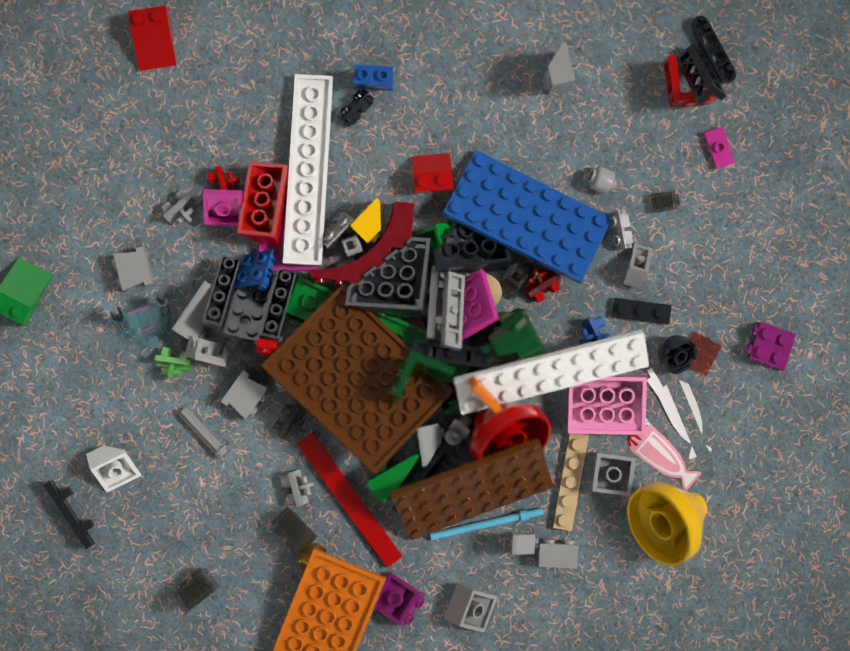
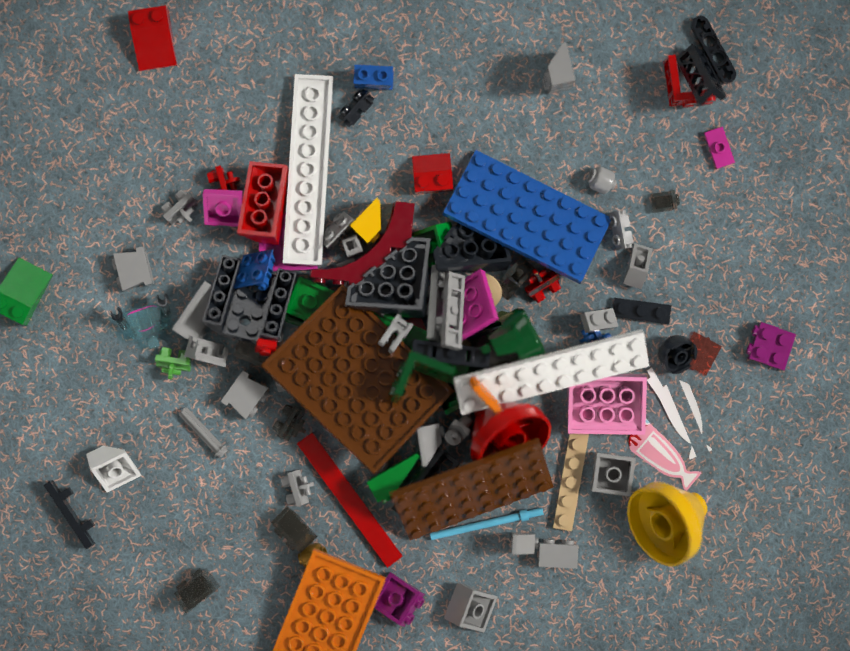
none -> light grey piece [378,314,414,354]
none -> light grey plate [580,308,618,333]

